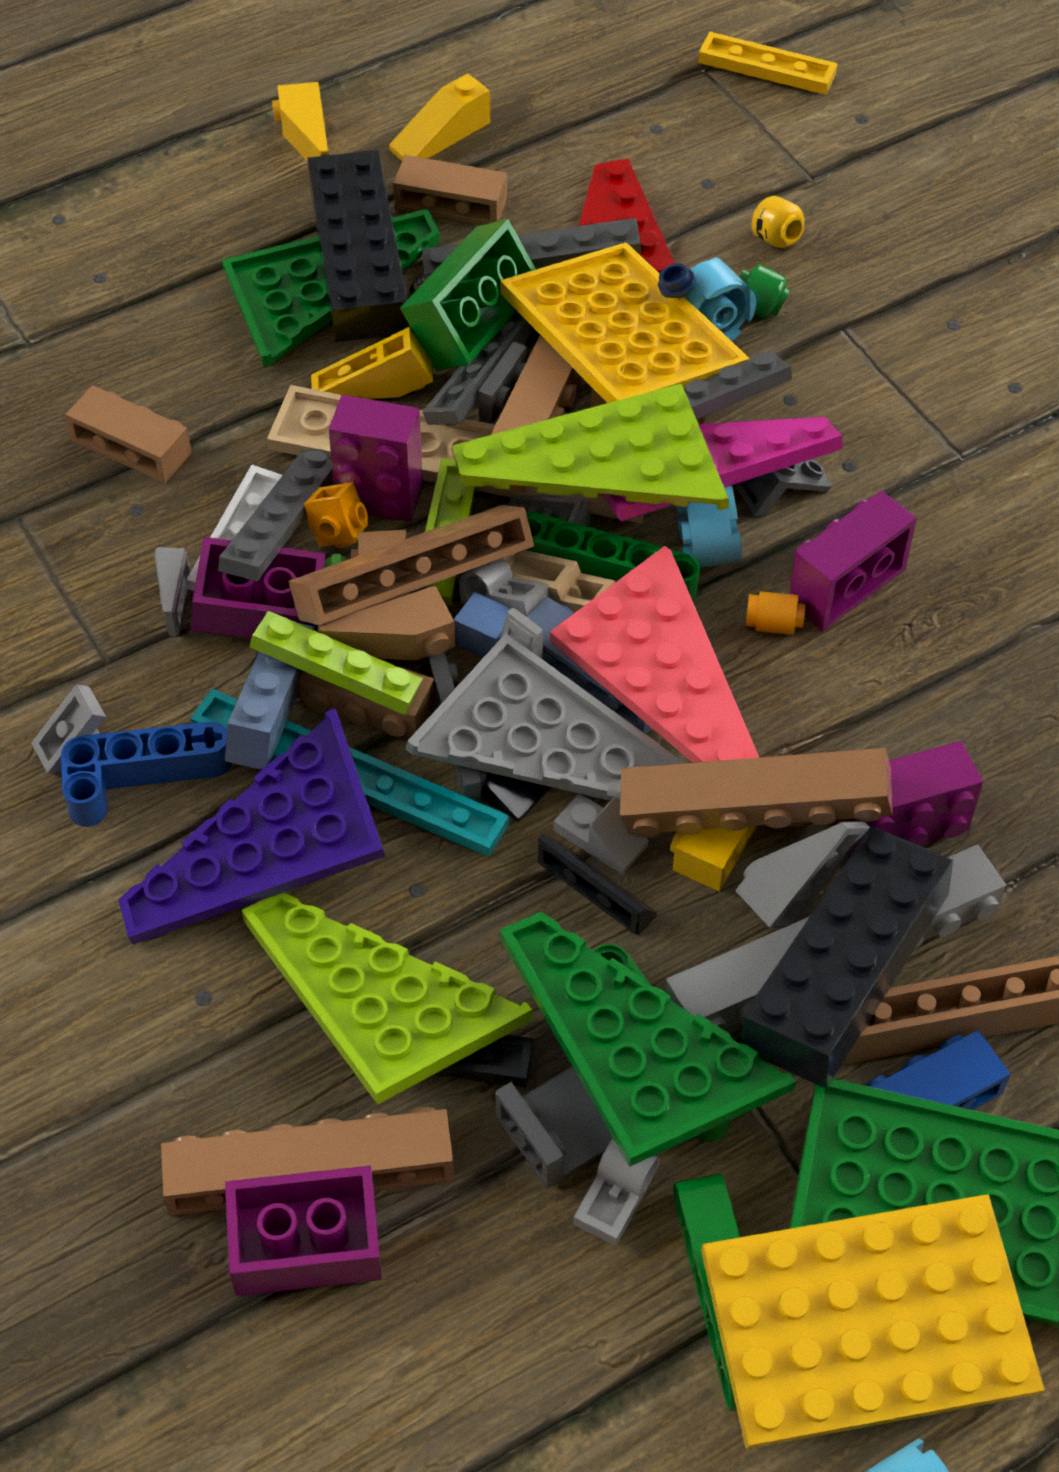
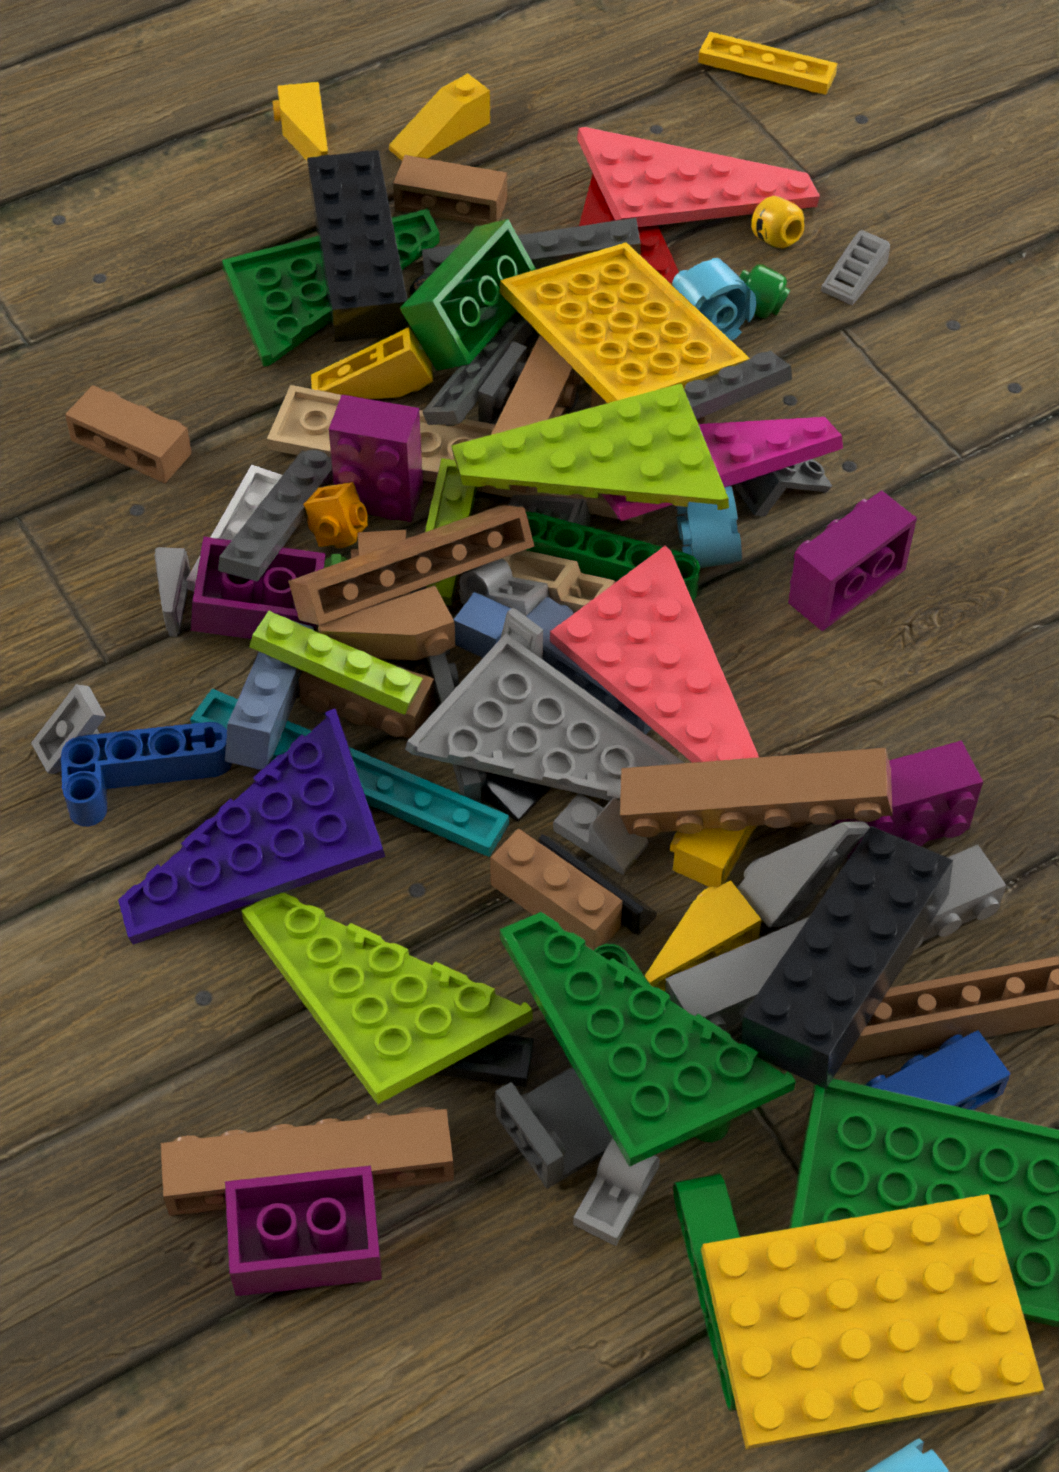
dark blue plate [658,263,696,298] -> none
light orange brick [746,591,805,635] -> none
none -> medium nougat brick [490,828,623,950]
none -> coral wing [577,127,820,227]
none -> yellow slope [645,880,762,992]
none -> light grey slope [821,230,890,306]

